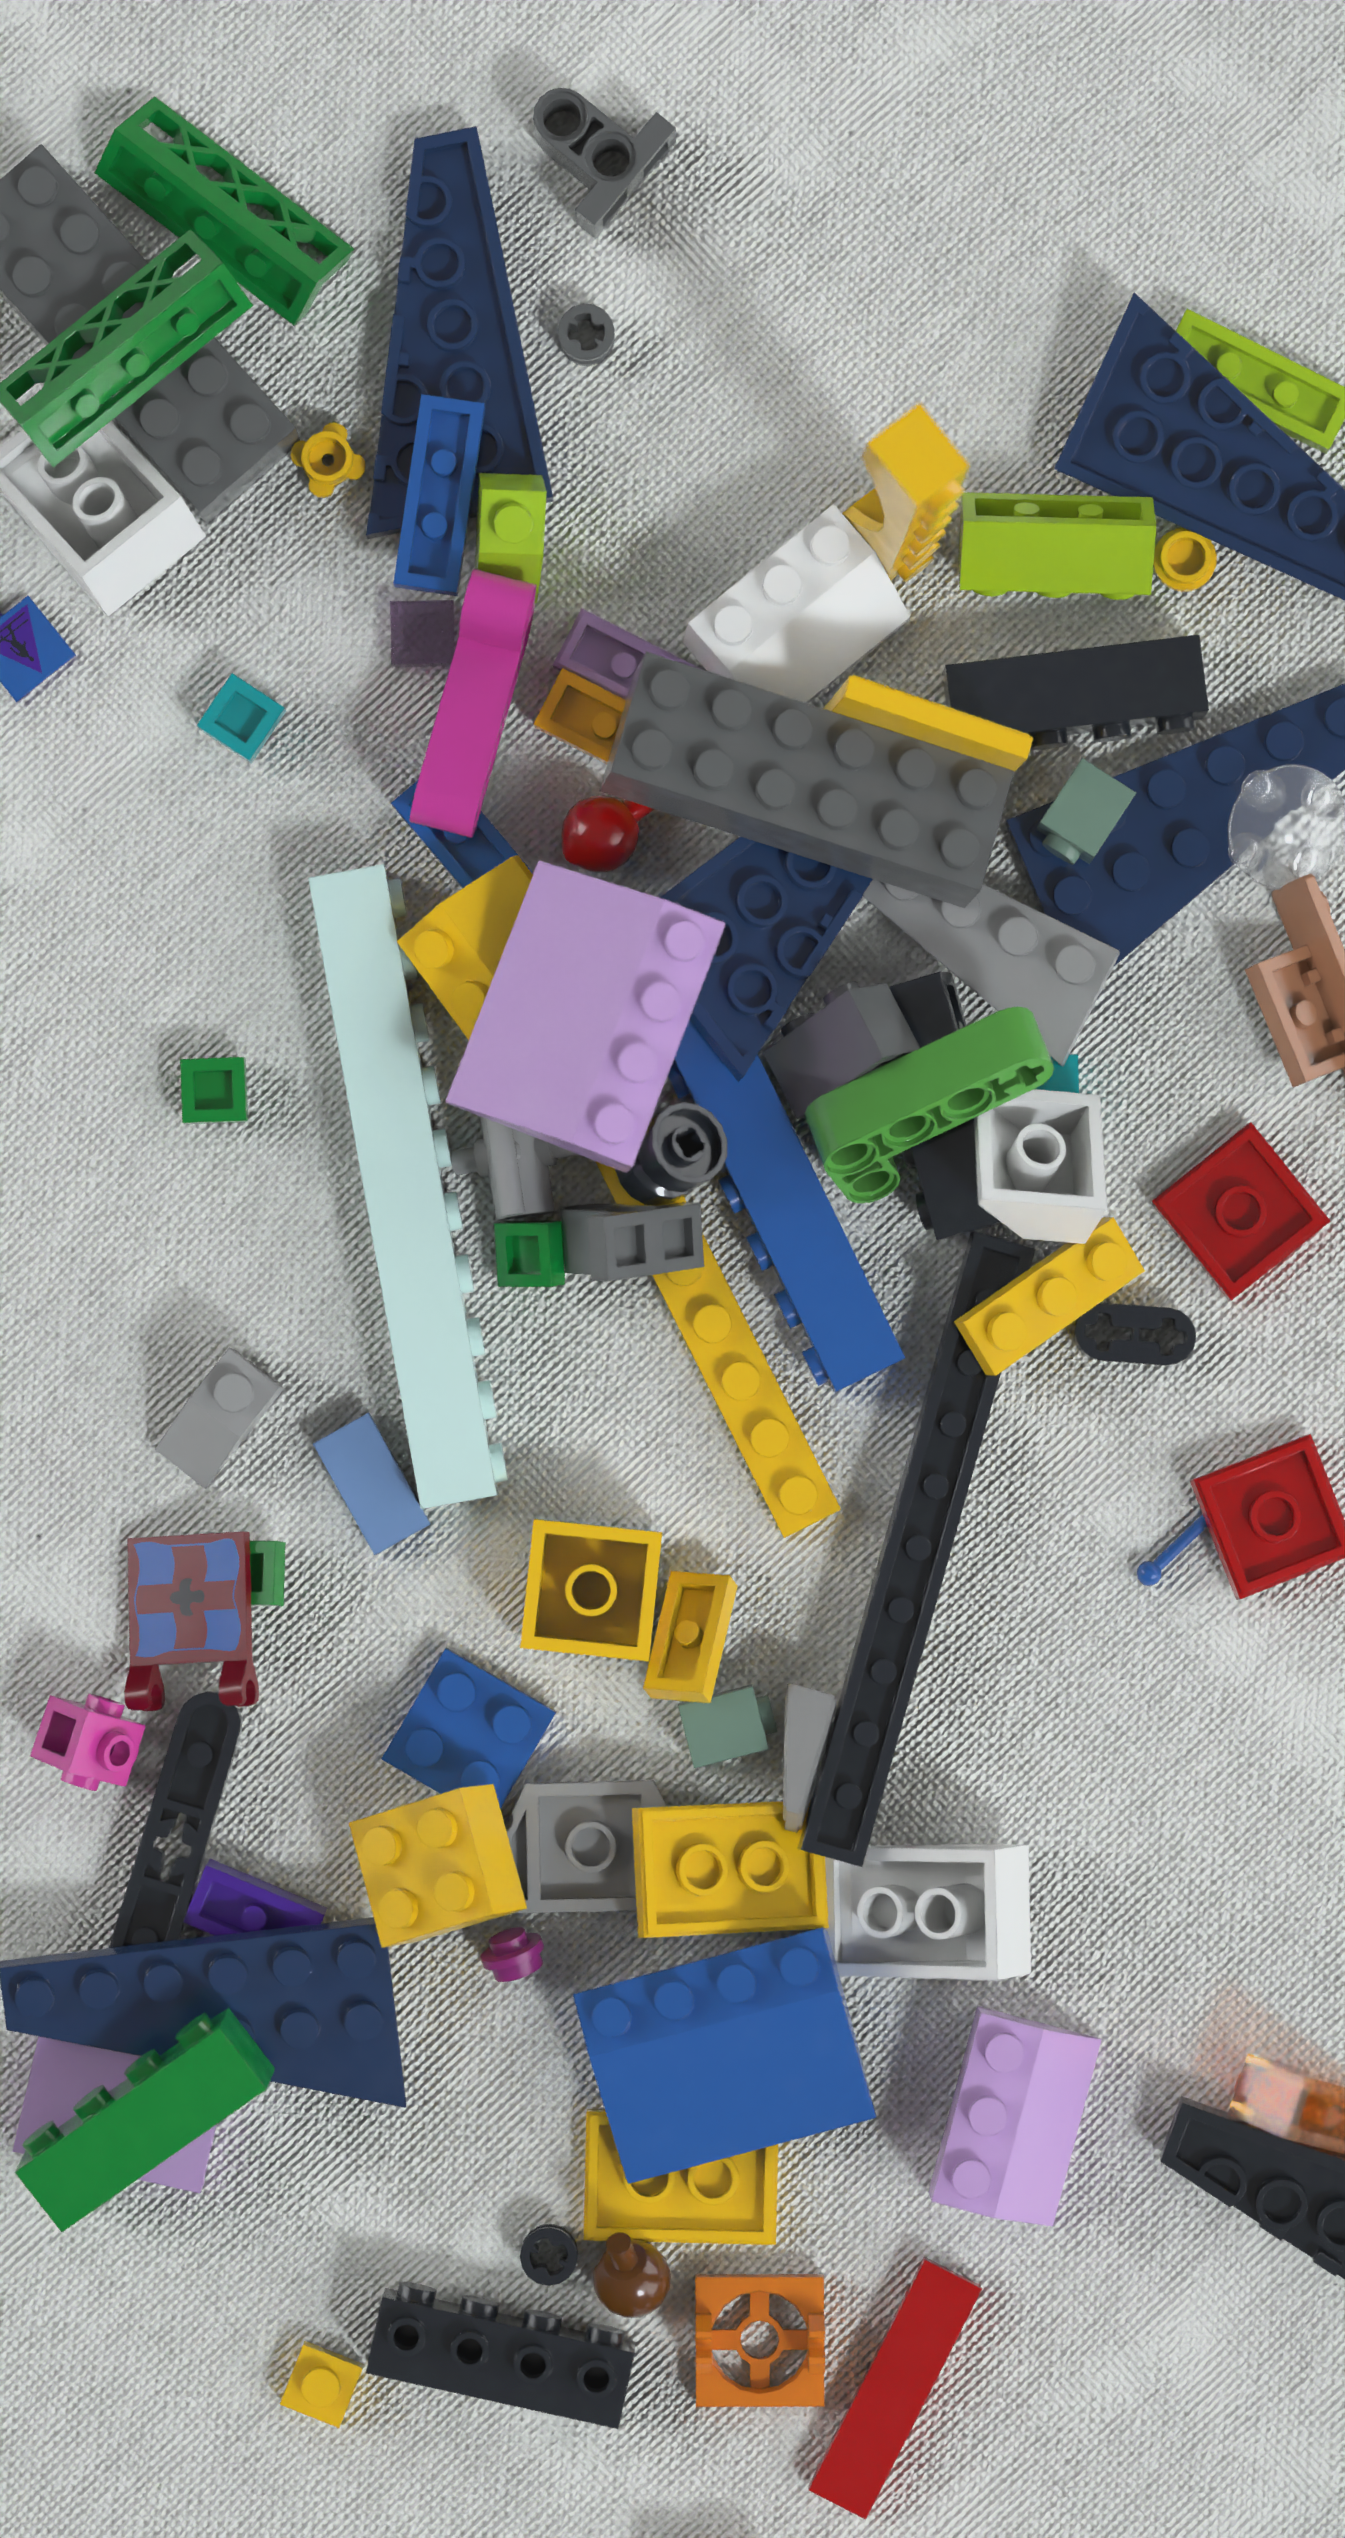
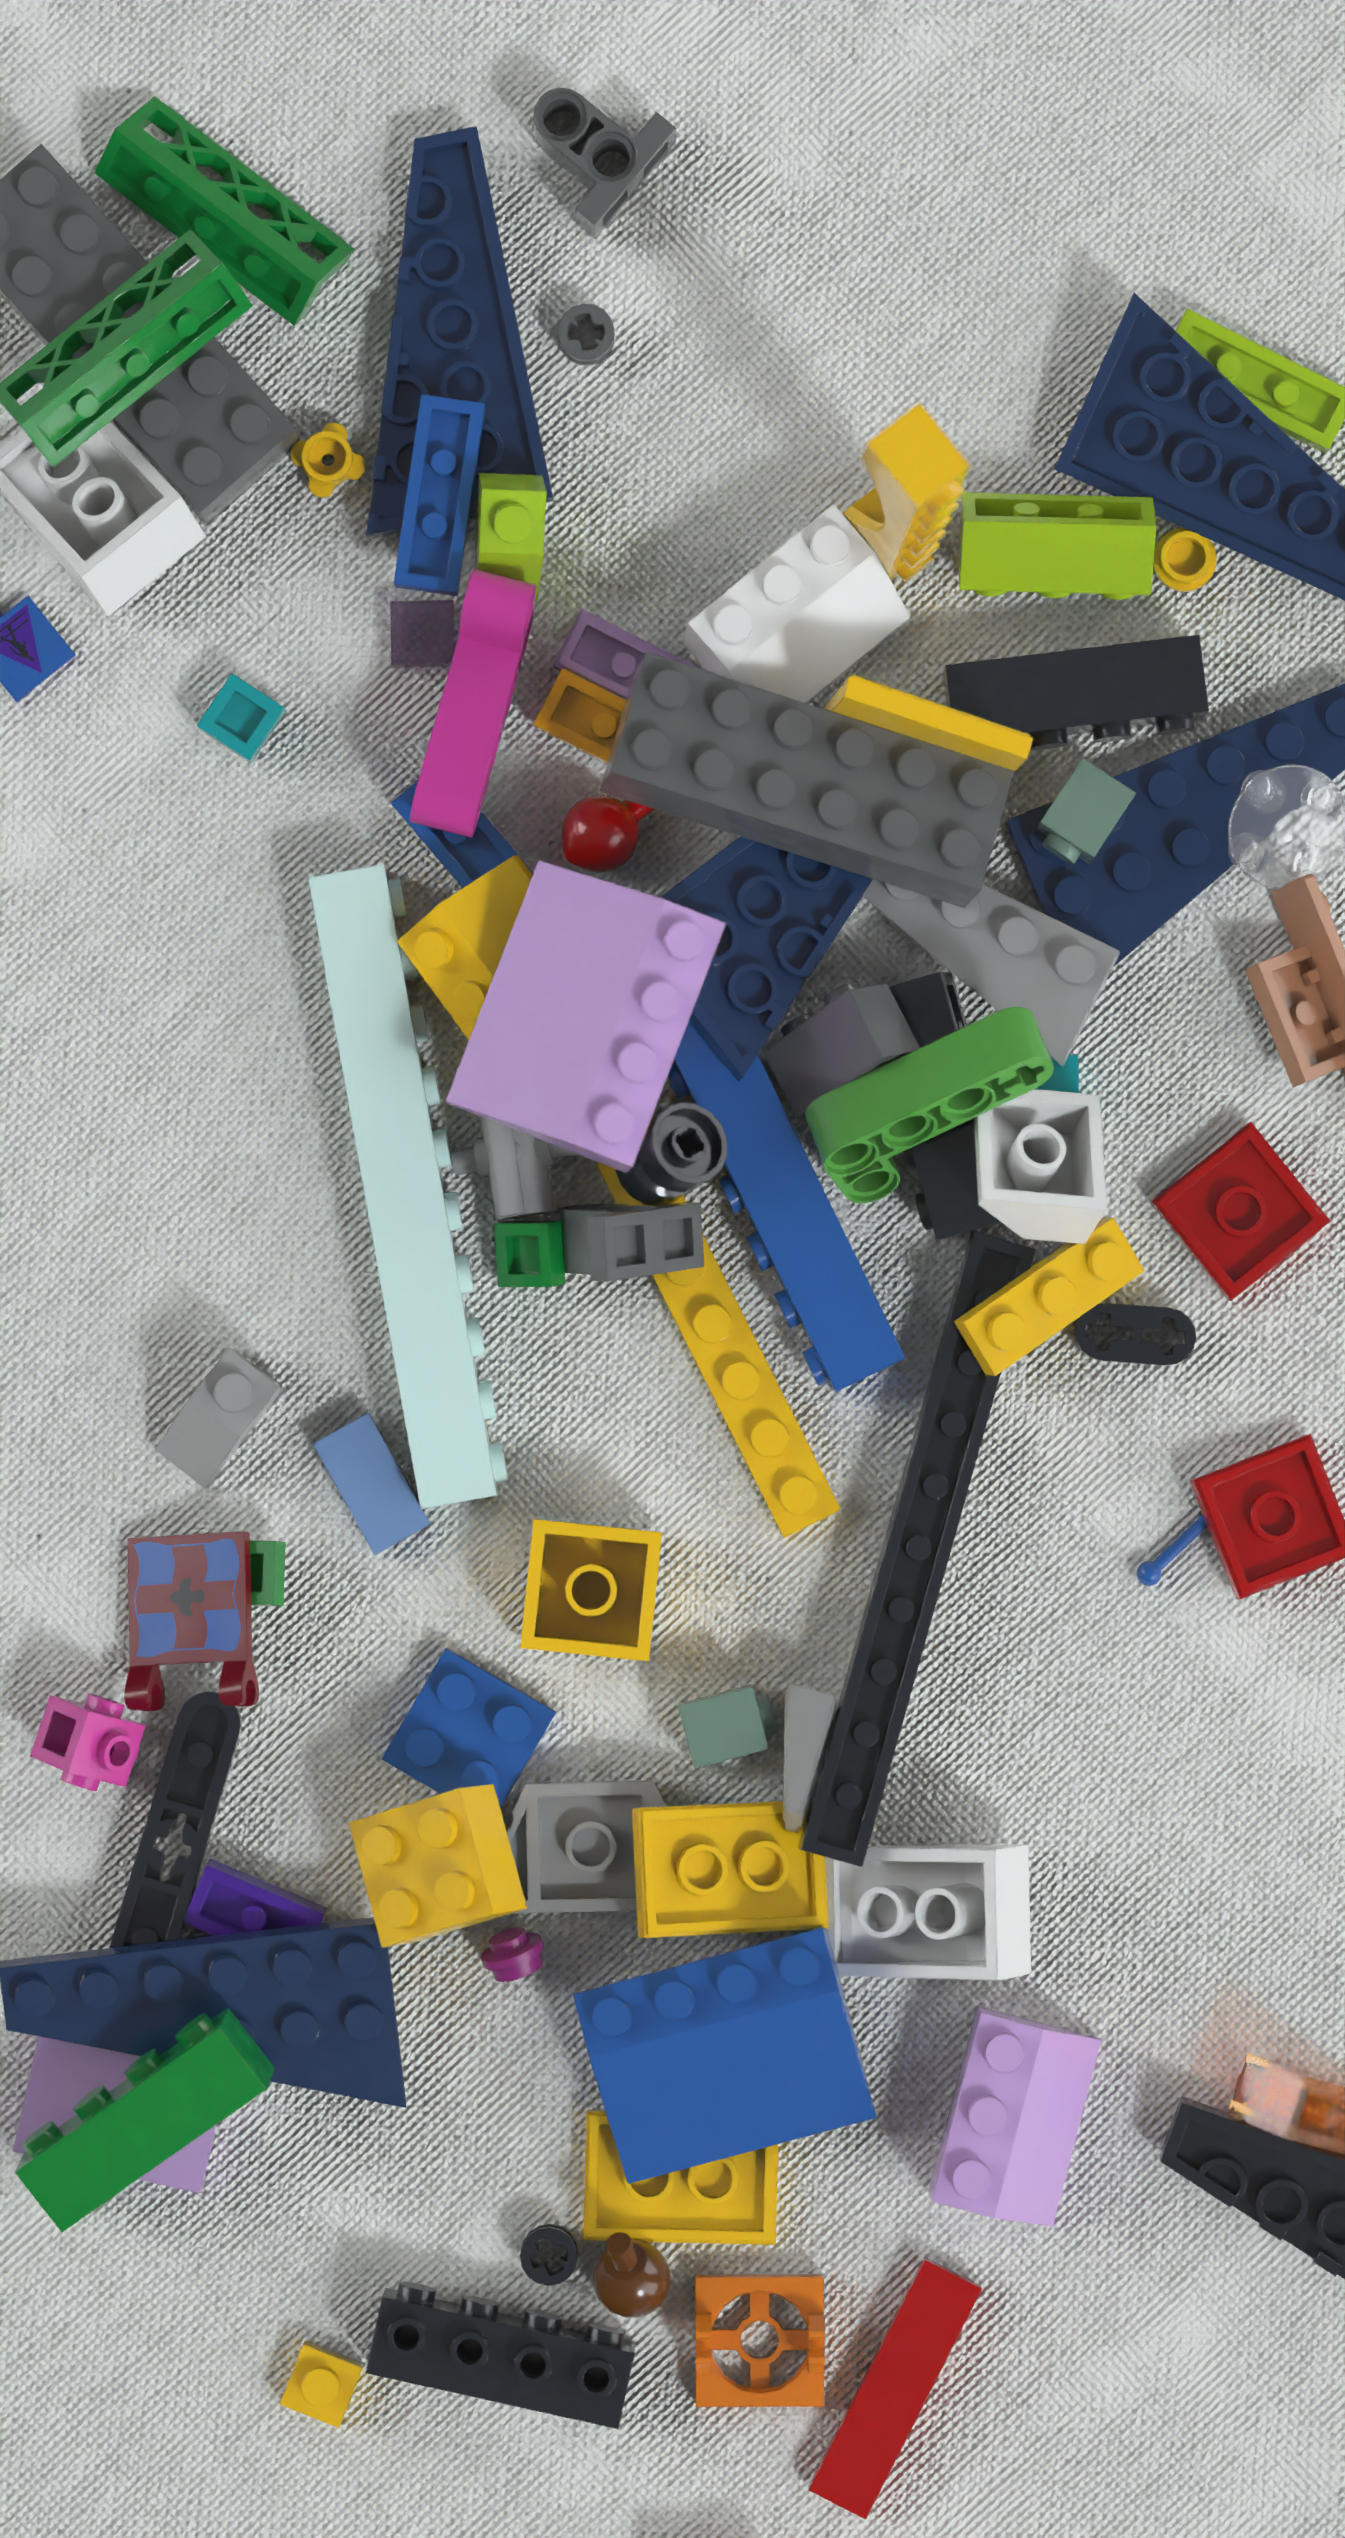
green plate [180,1057,248,1125] -> none
yellow plate [643,1571,738,1703] -> none

